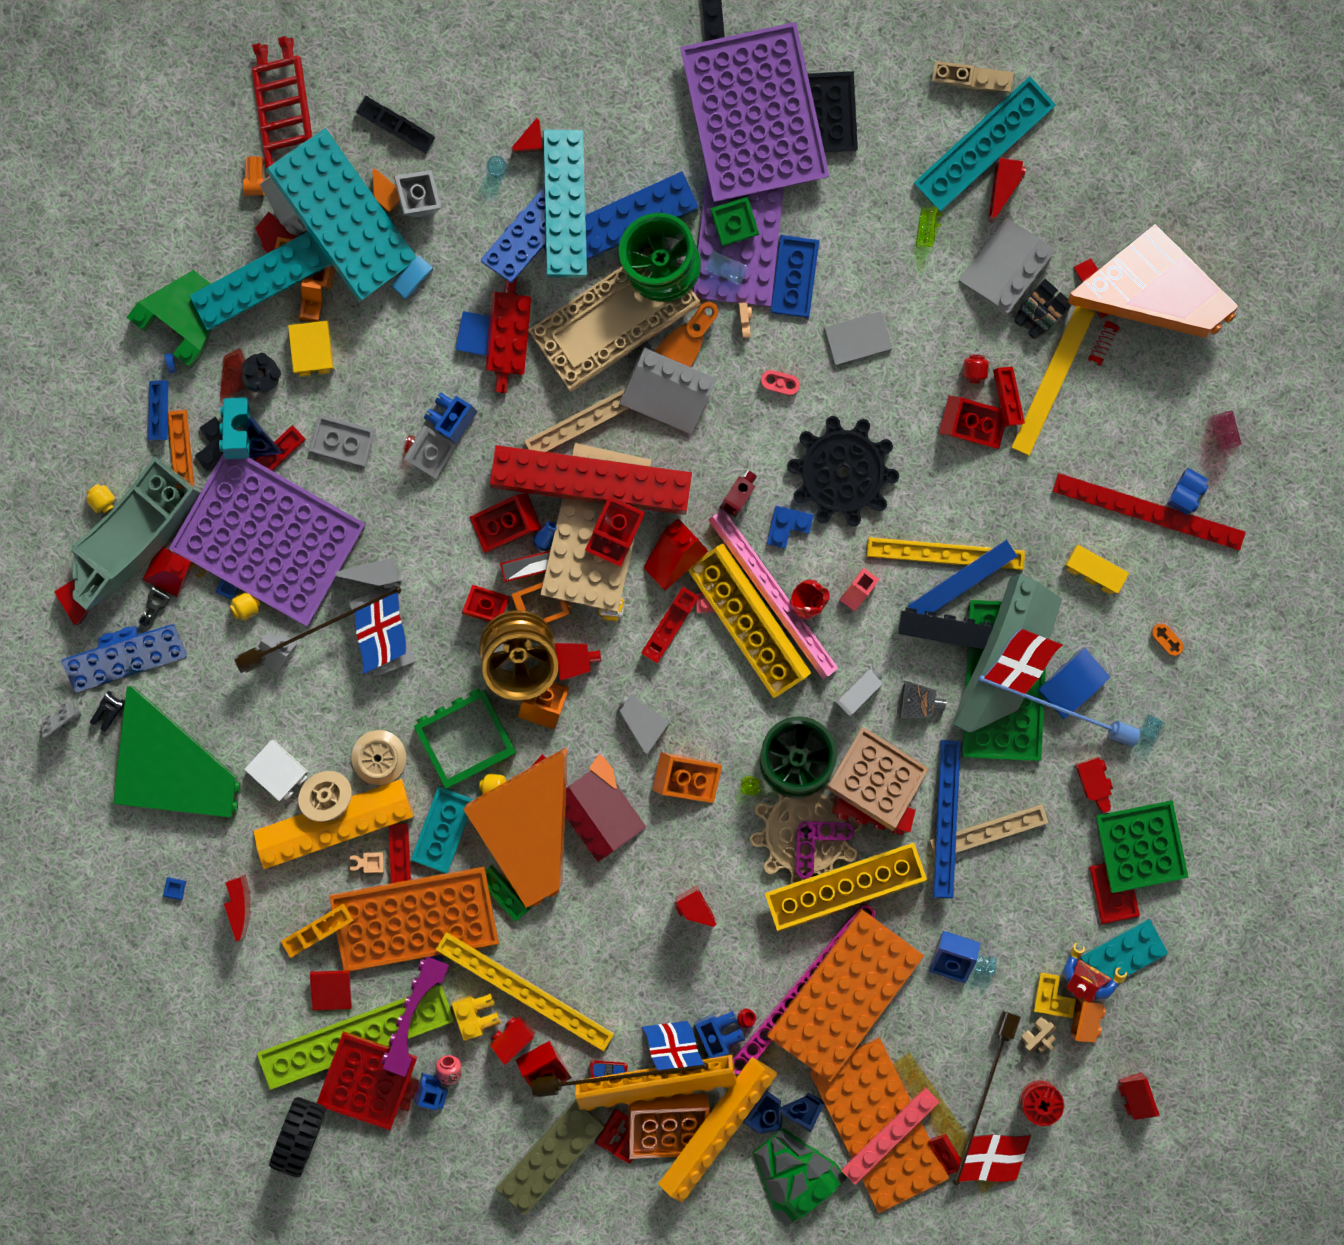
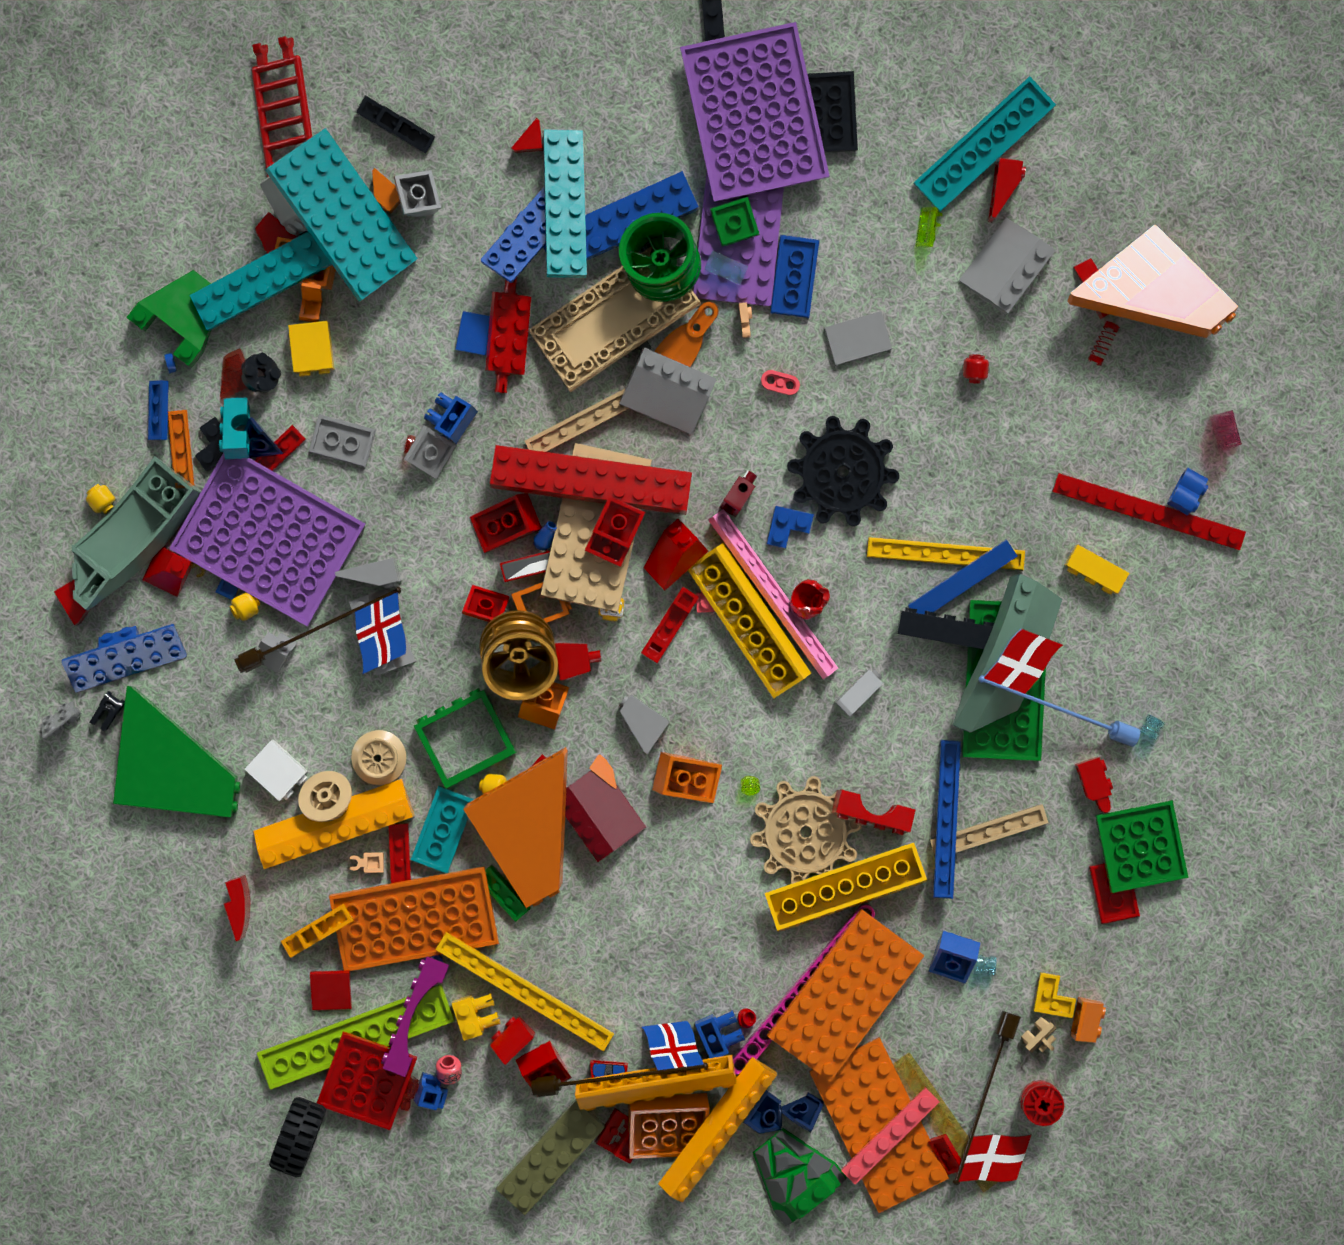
pearl dark grey piece [139,586,171,627] -> none
blue tile [163,877,187,900] -> none
orange piece [243,156,265,196] -> none
dark azure slope [391,255,433,300] -> none
clear light blue wheel [486,156,507,178] -> none
red slope [675,885,717,927] -> none
dark green wheel [759,716,837,798] -> none
magenta beam [796,821,855,879] -> none
medium nougat plate [826,726,929,831] -> none
coral slope [839,568,879,611] -> none
torso [899,681,946,719] -> none
tan slope [932,61,1015,93] -> none
red slope [939,395,1005,449] -> none
red plate [993,366,1025,427] -> none
yellow tile [1011,306,1095,456] -> none
black hips [1013,279,1072,340] -> none
blue slope [1038,648,1110,719] -> none
torso [1063,943,1127,1002] -> none
teal plate [1081,919,1169,980] -> none
red slope [1117,1072,1160,1120] -> none
orange beam [1152,623,1184,656] -> none

